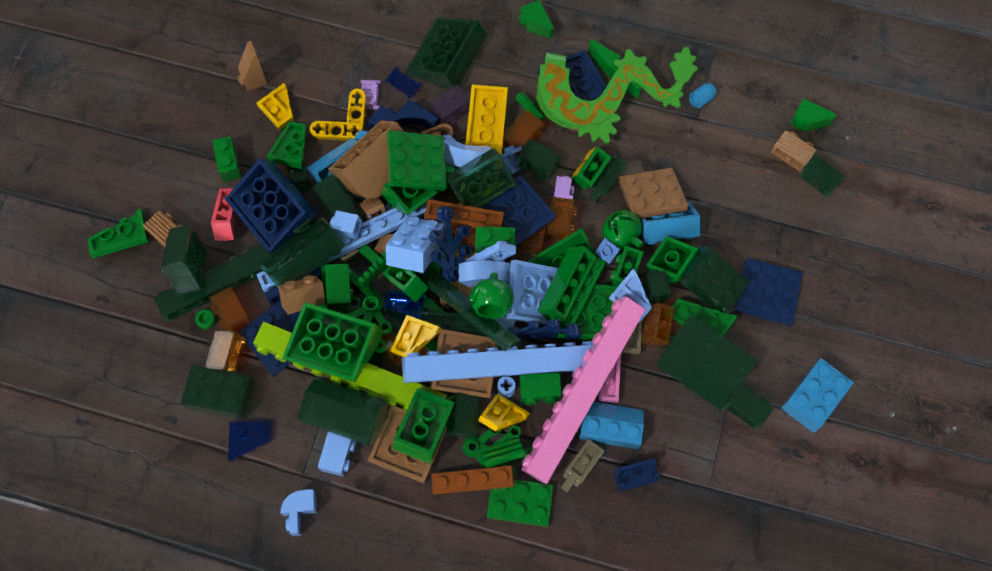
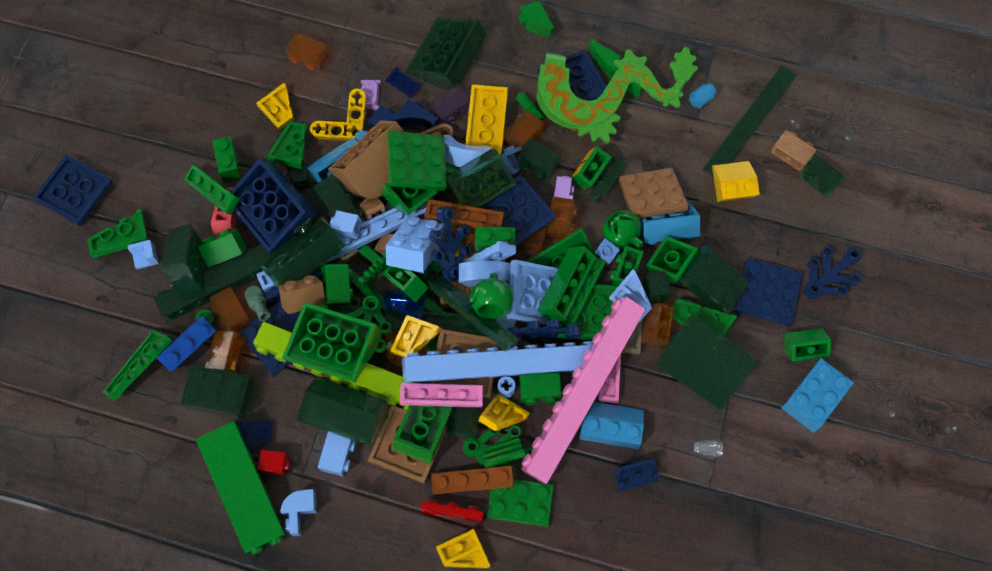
medium nougat brick [143,210,189,255] -> none
medium nougat slope [237,41,267,91] -> none
dark tan hinge [561,439,605,493] -> none
clear green brick [724,384,774,431] -> none
green slope [790,98,837,132] -> none
none -> dark blue plate [32,155,113,226]
none -> green wing [102,330,172,401]
none -> light blue panel [128,240,159,269]
none -> blue brick [157,315,216,372]
none -> green tile [184,164,240,215]
none -> green brick [195,421,287,555]
none -> green brick [198,228,247,268]
none -> sand green arm [245,286,271,321]
none -> red brick [257,450,291,477]
none -> clear orange brick [285,33,329,71]
none -> bright pink plate [400,383,483,407]
none -> red plate [421,499,483,523]
none -> yellow wing [436,529,491,568]
none -> clear cone [694,439,723,459]
none -> clear green tile [703,66,796,176]
none -> yellow slope [712,161,760,202]
none -> green brick [784,328,831,361]
none -> dark blue plant [804,246,861,299]

